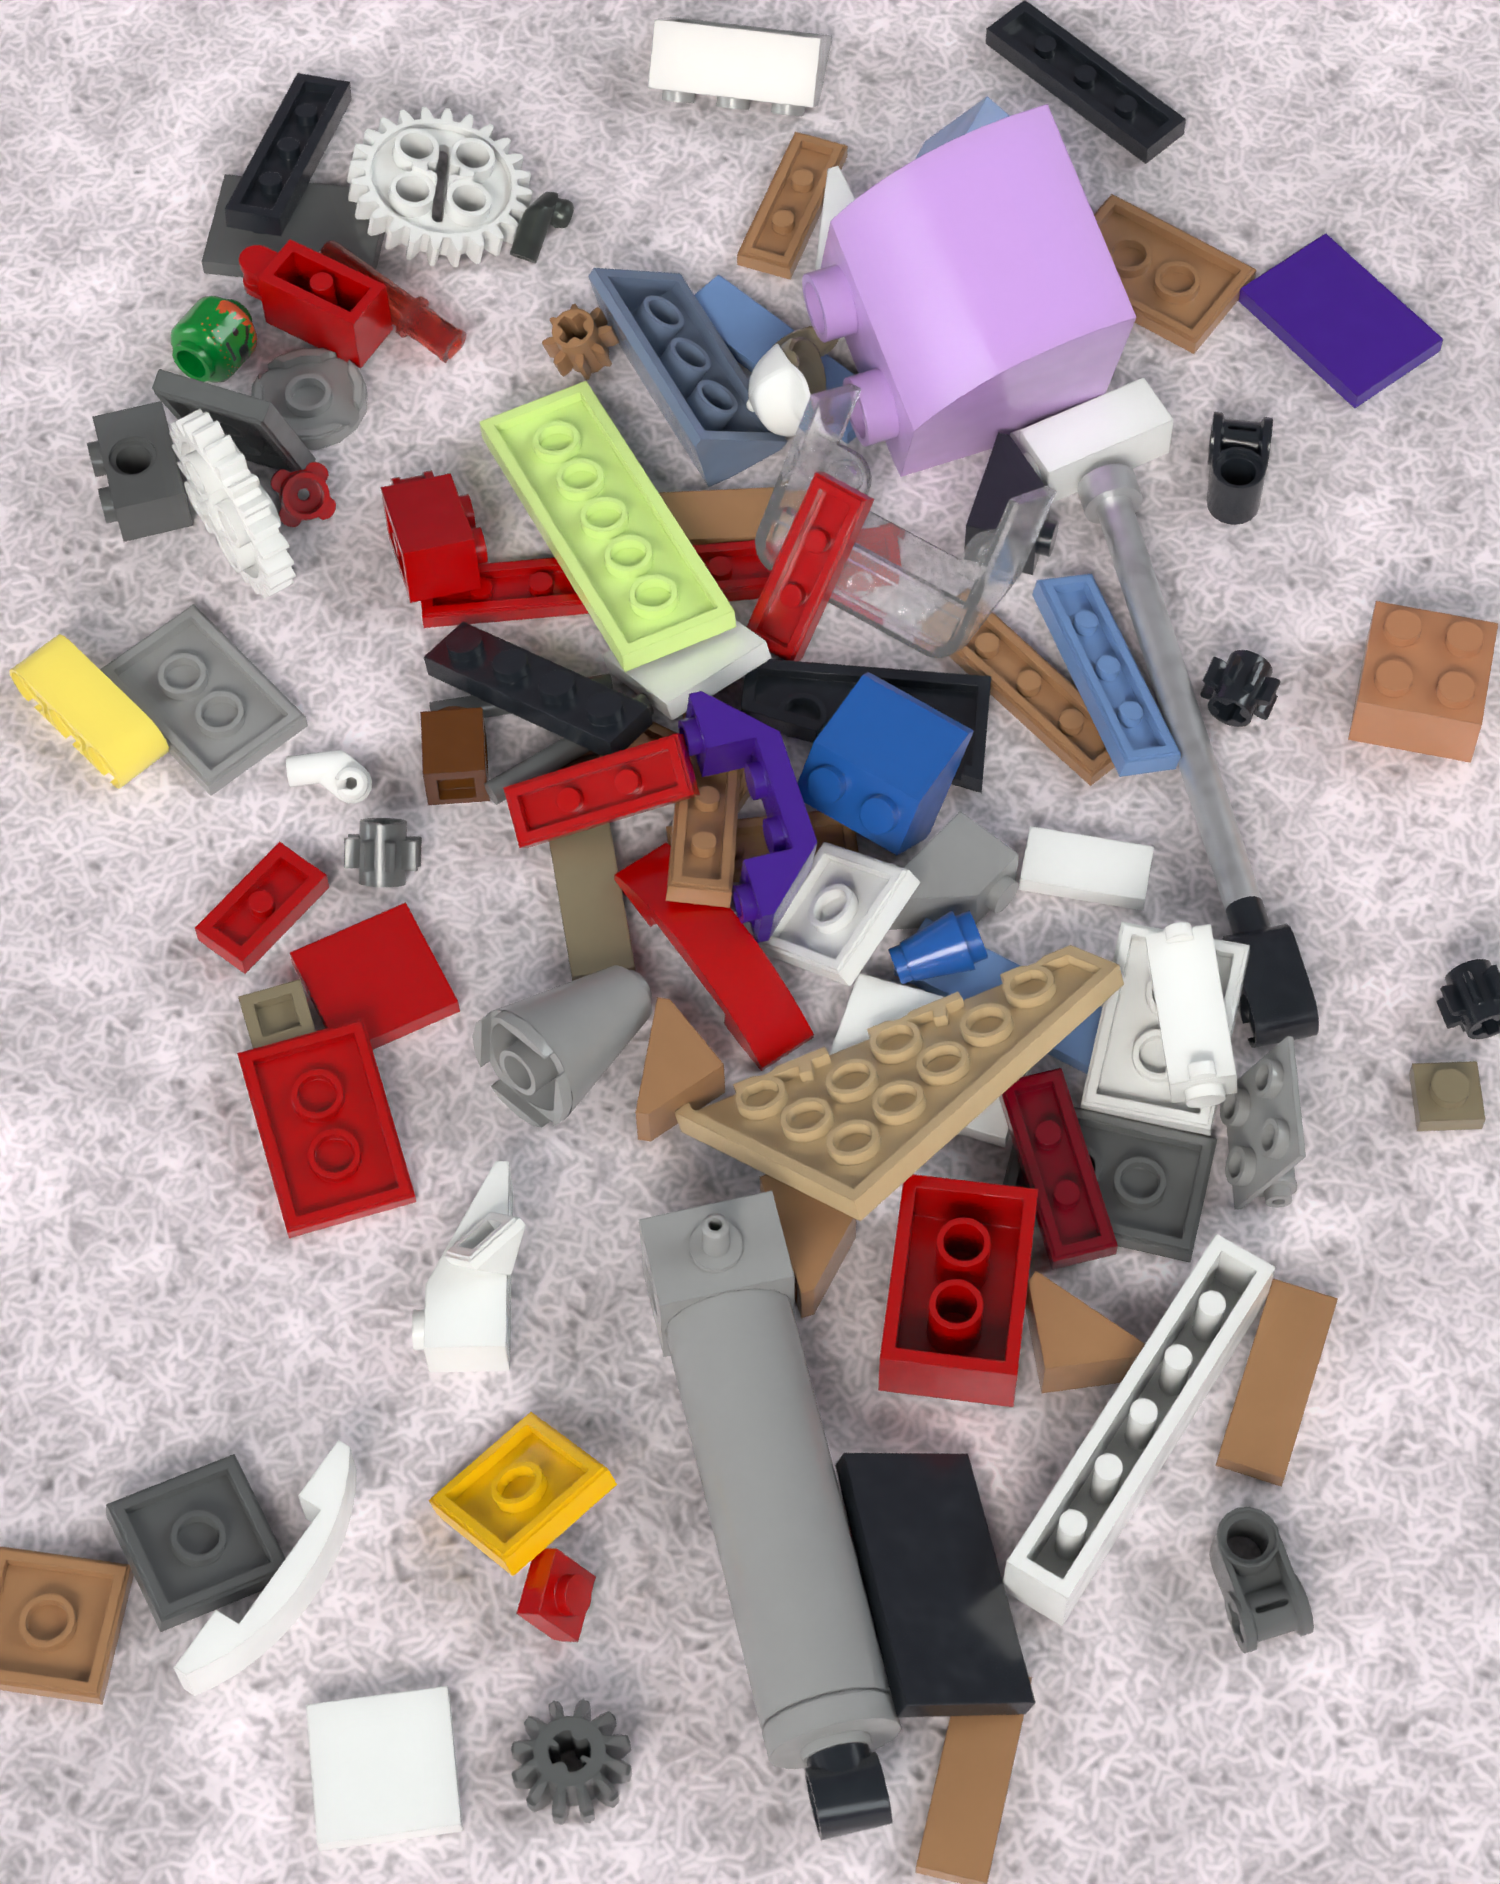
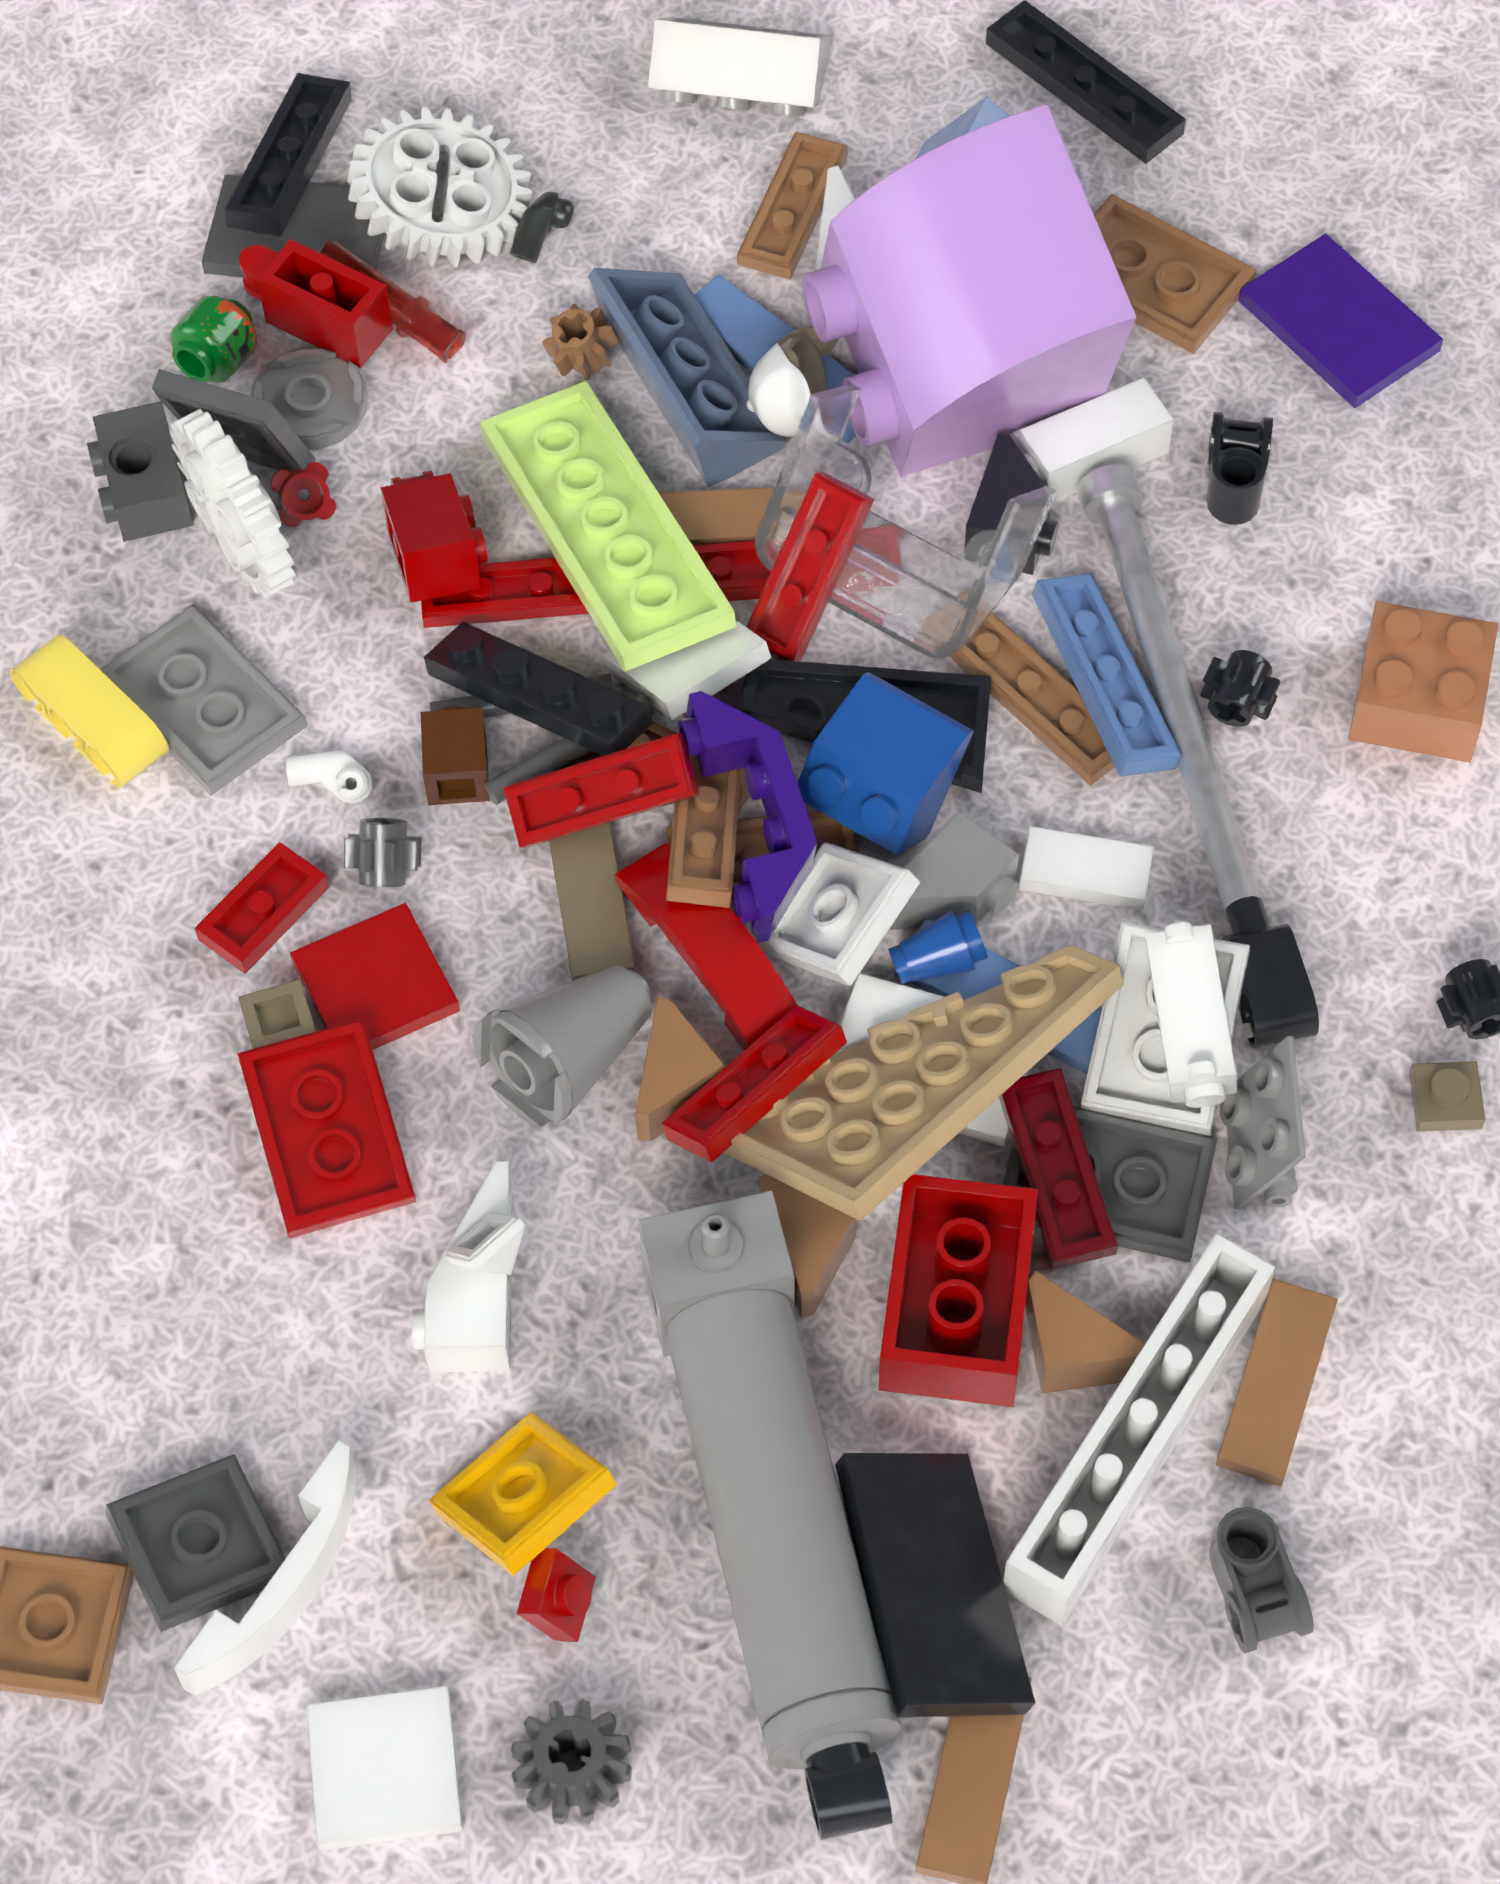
none -> red tile [661,1005,847,1163]

